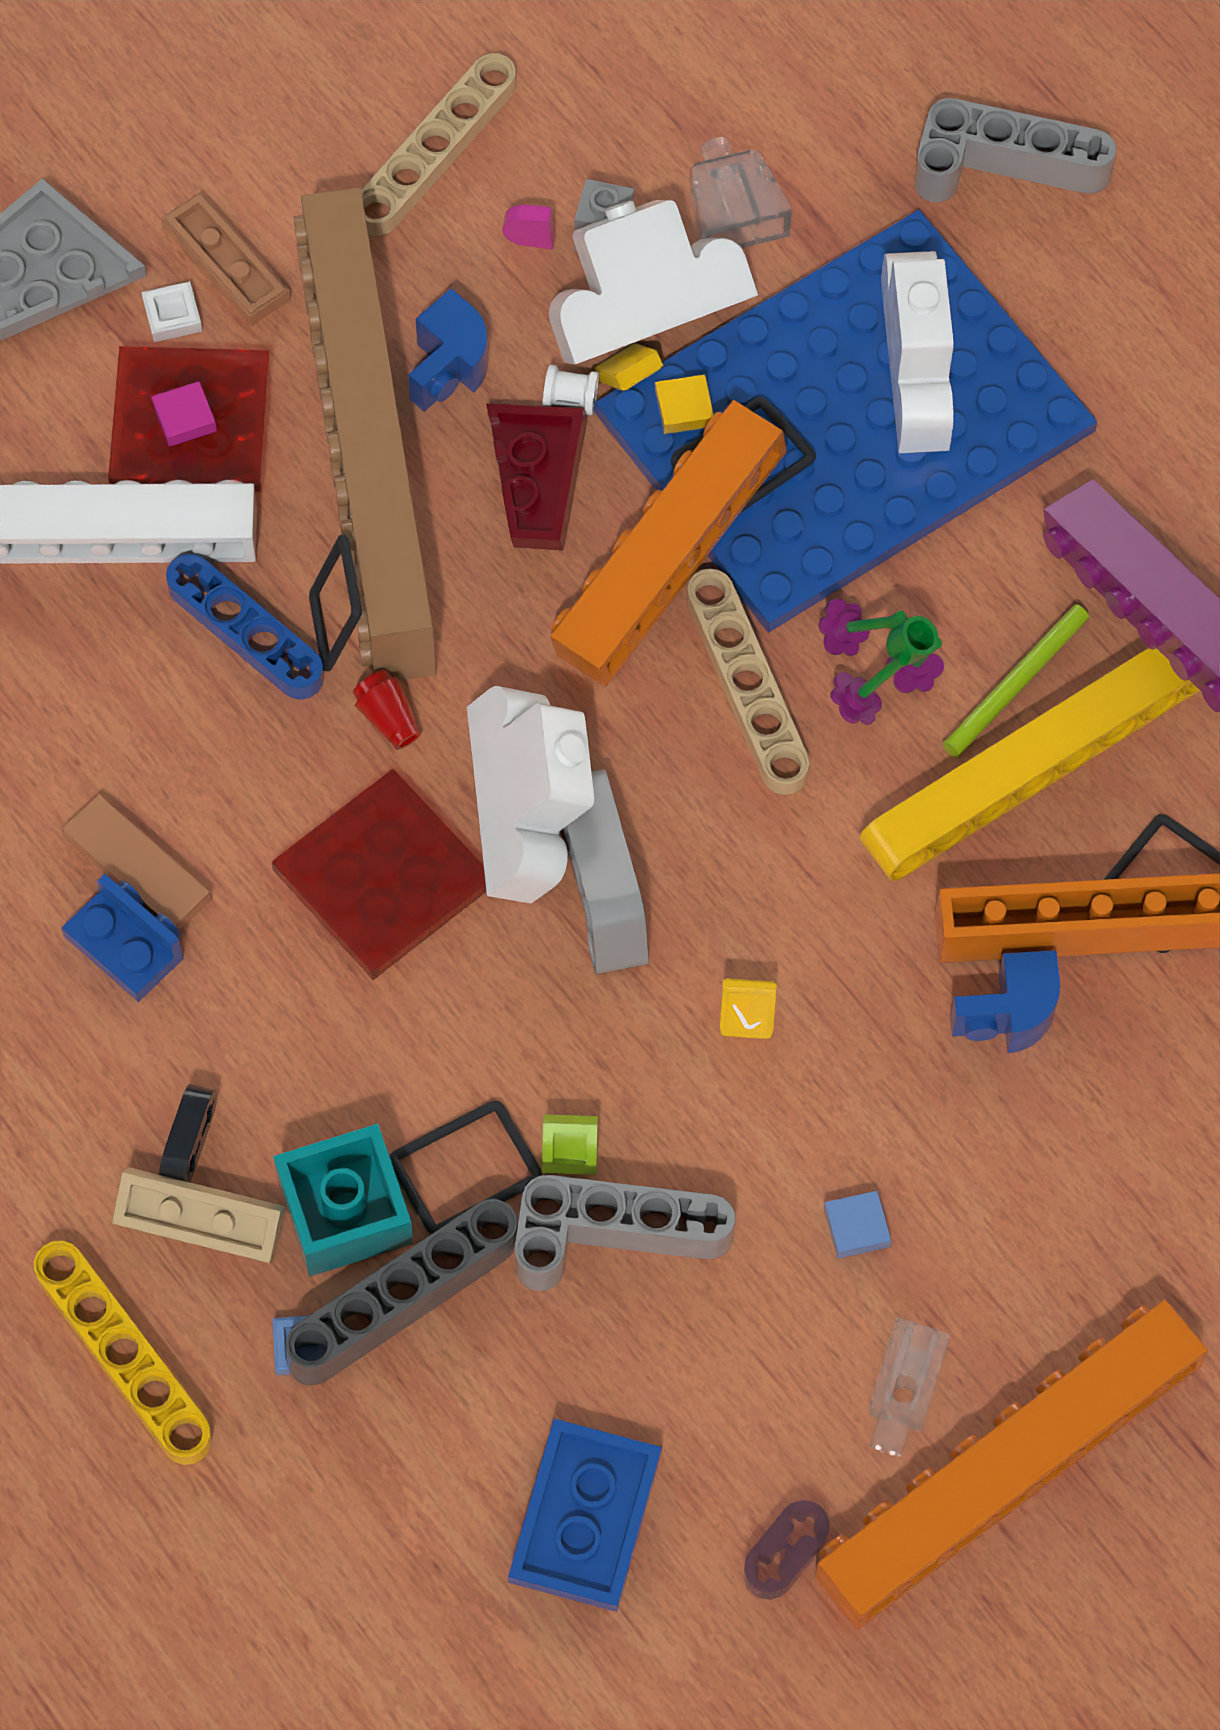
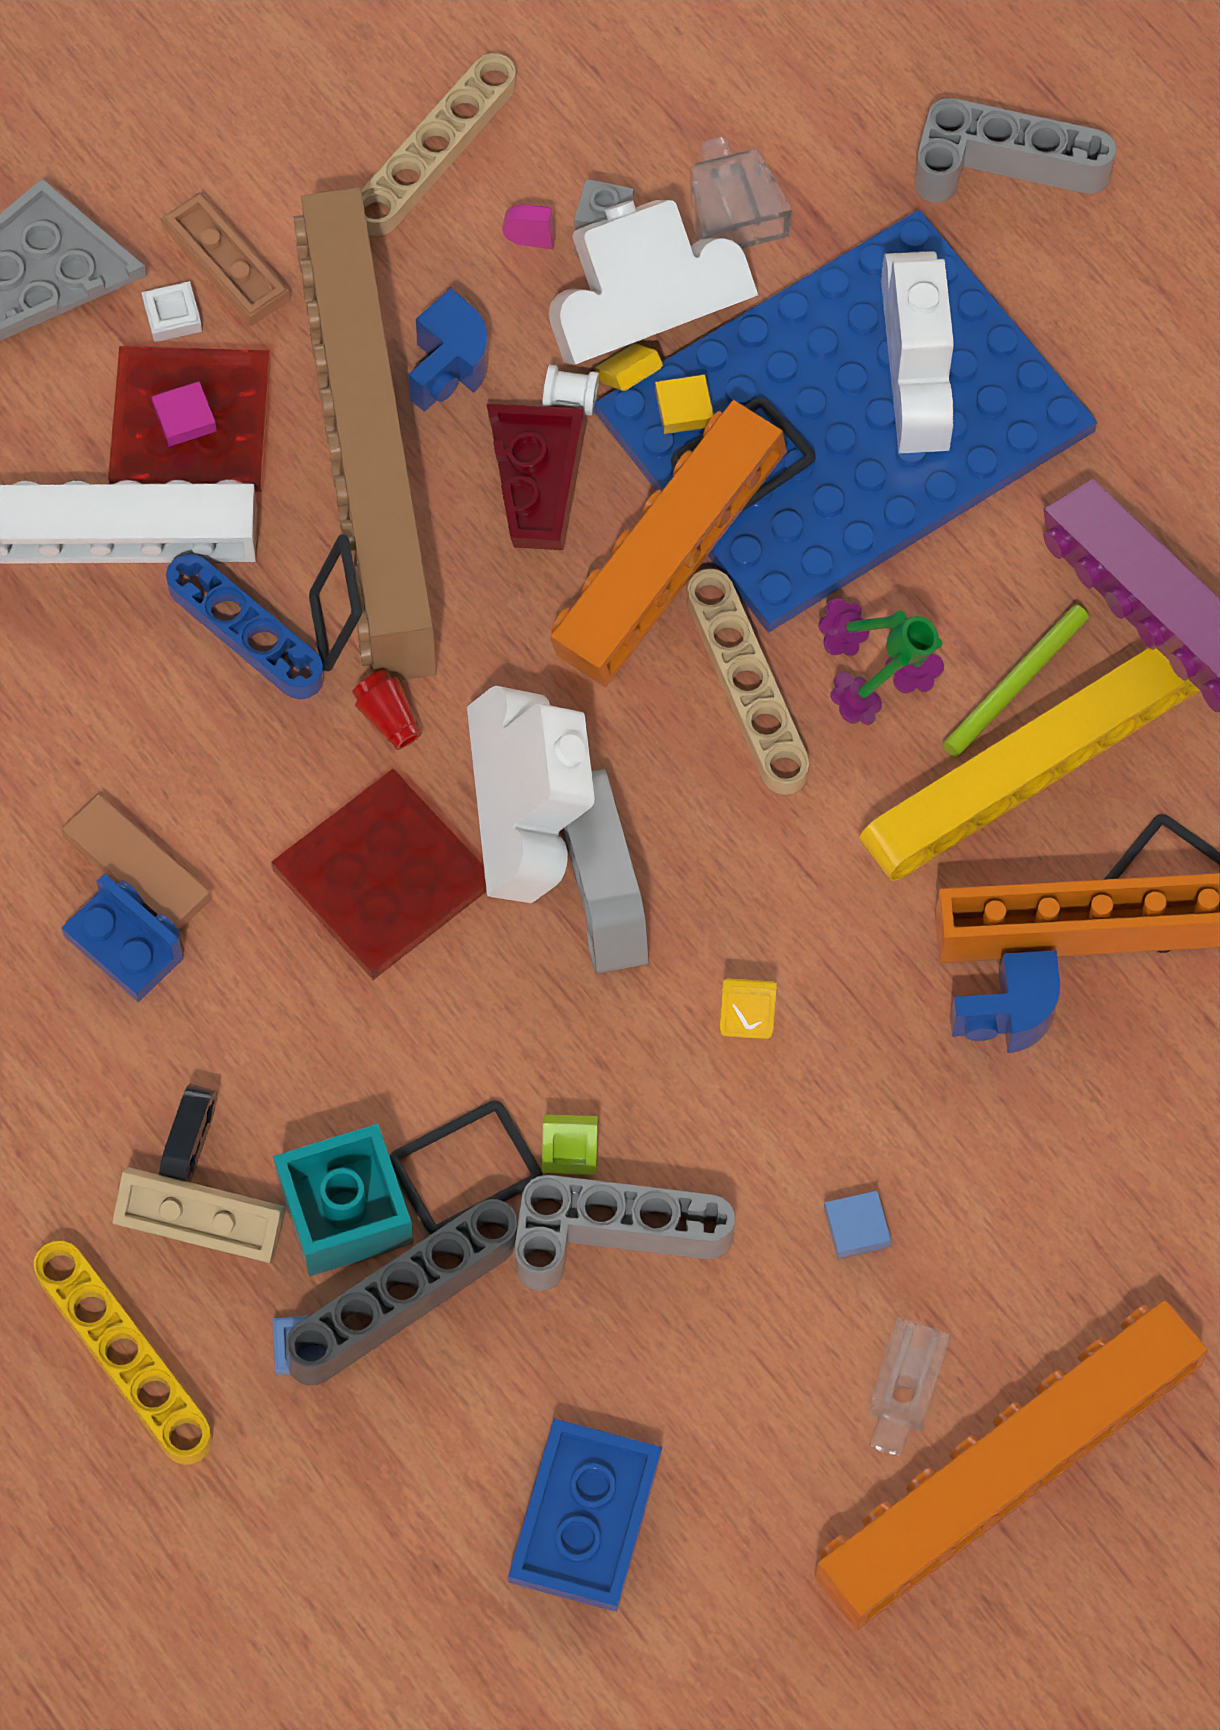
beam [743,1500,829,1600] -> none

